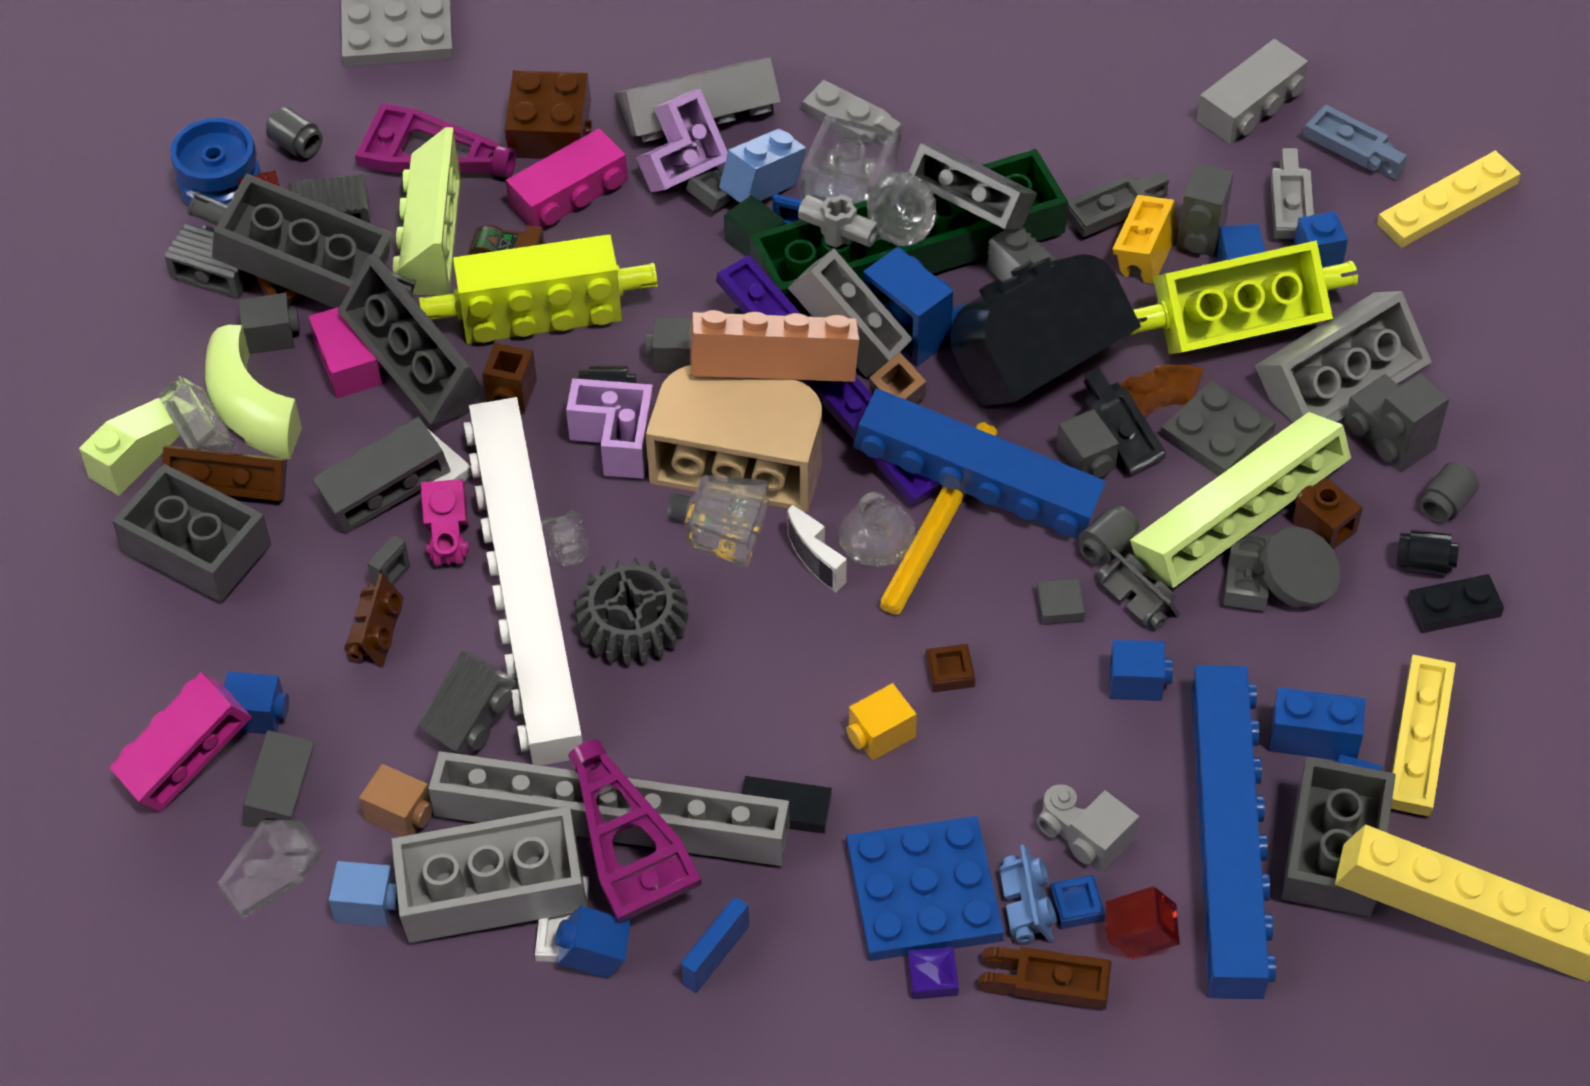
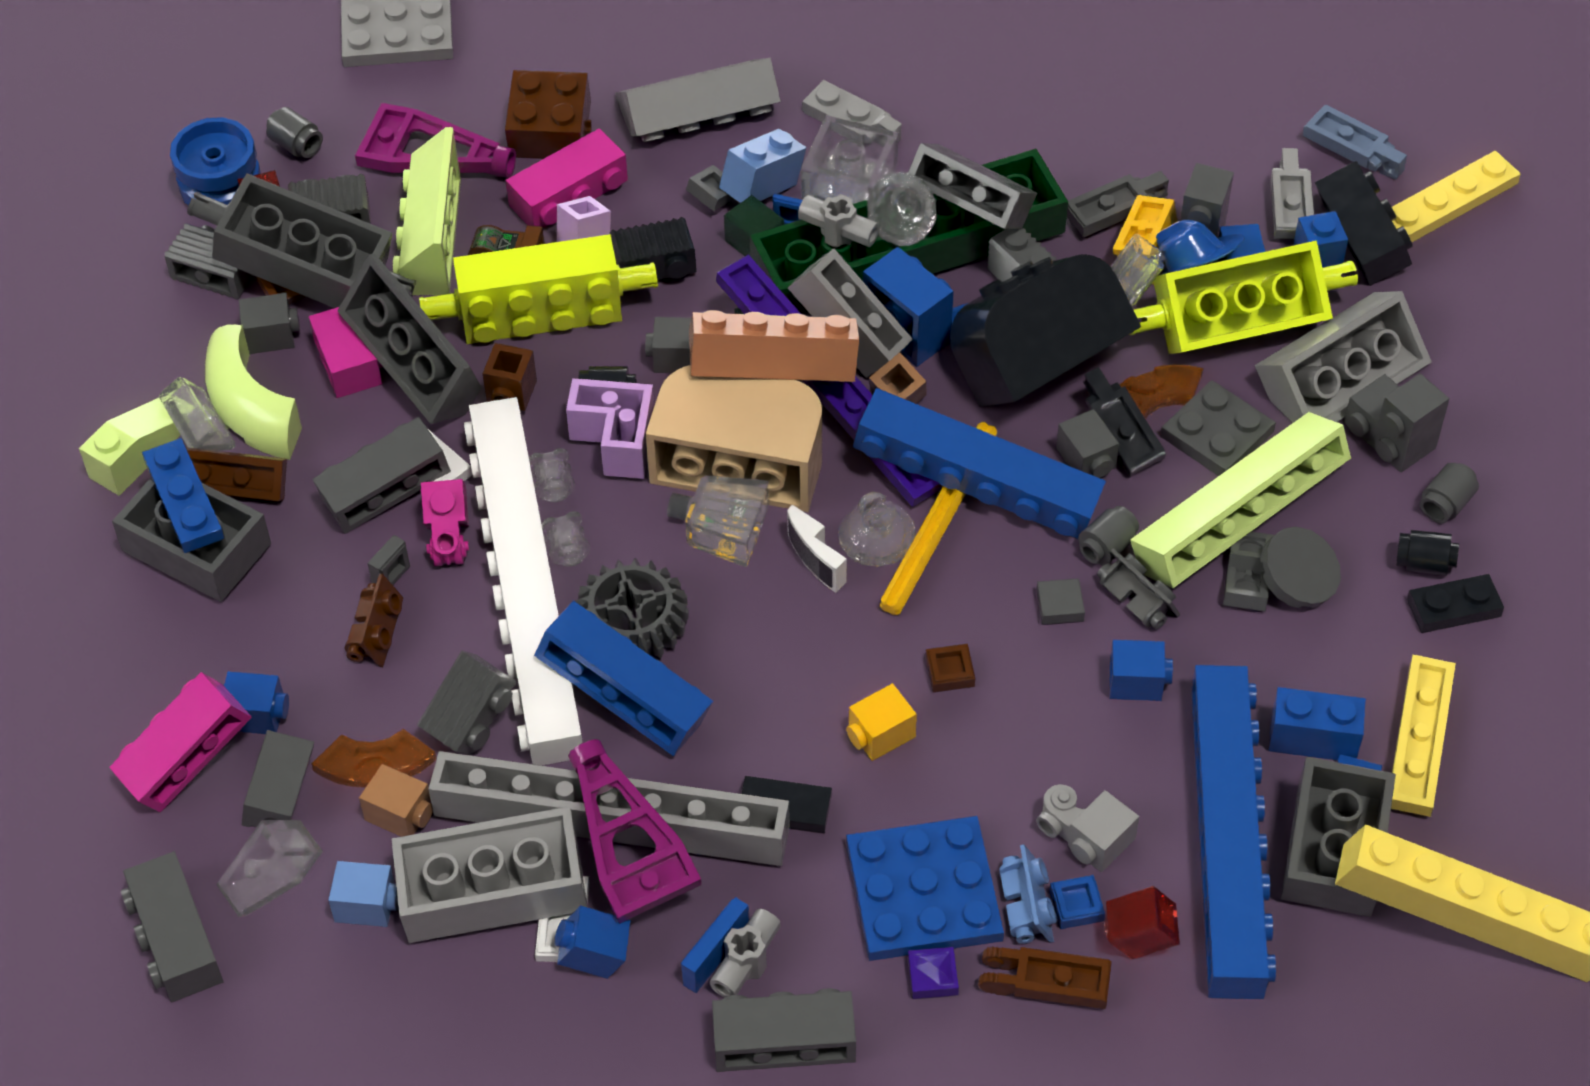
lavender brick [636,89,728,192] -> none
light grey brick [1196,38,1308,144] -> none
reddish brown brick [1292,477,1363,550] -> none
none -> dark grey brick [120,851,224,1003]
none -> blue plate [142,438,225,554]
none -> clear orange tile [311,729,437,788]
none -> clear brick [529,448,575,502]
none -> blue brick [534,600,713,756]
none -> lavender brick [557,196,611,242]
none -> black brick [609,217,697,280]
none -> light grey axle [710,909,781,997]
none -> dark grey brick [712,988,856,1072]
none -> clear brick [1110,234,1165,306]
none -> blue piece [1156,220,1245,274]
none -> black brick [1314,161,1413,286]

